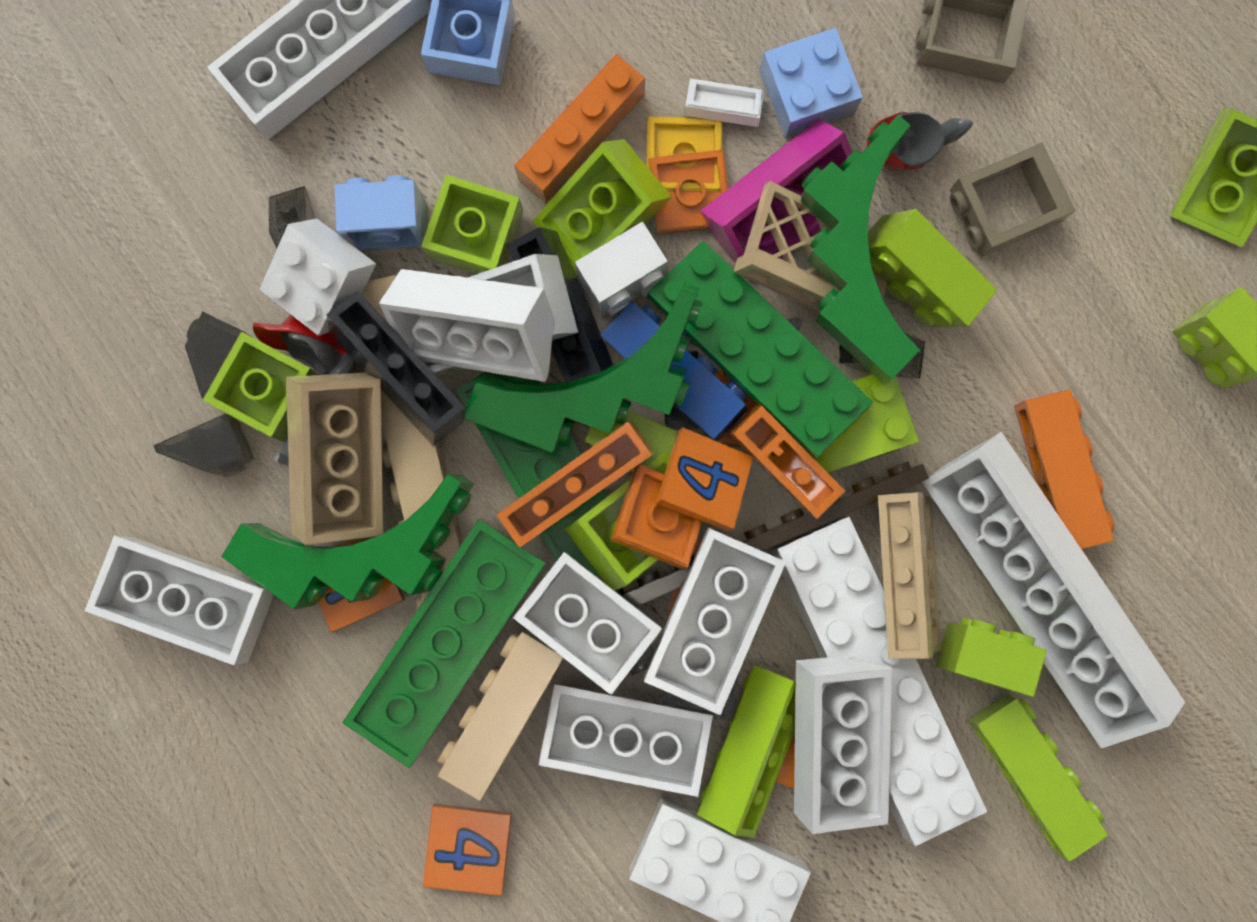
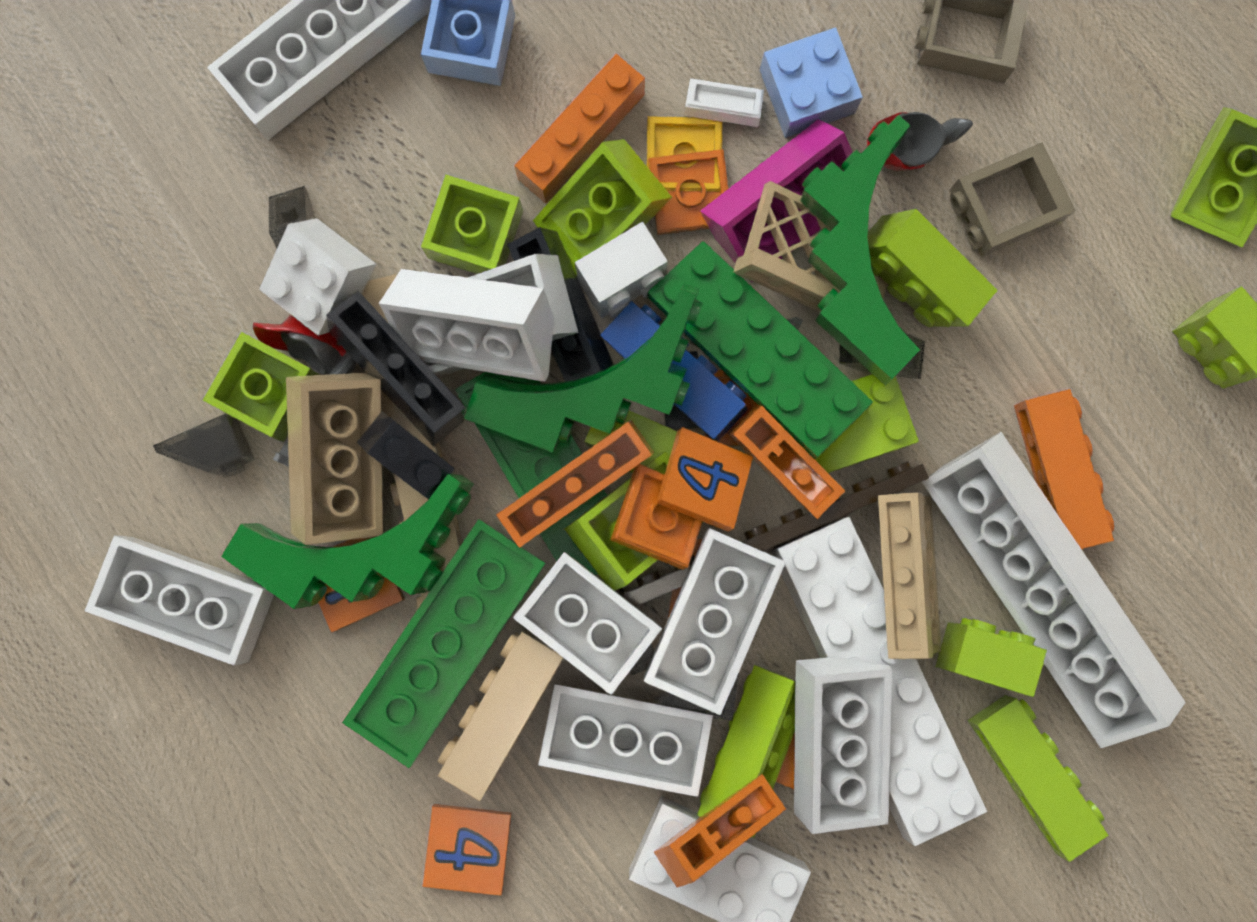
clear smoke slope [185,311,254,398] -> none
light blue brick [334,176,428,251] -> none
none -> black brick [357,411,455,500]
none -> orange slope [654,774,786,888]

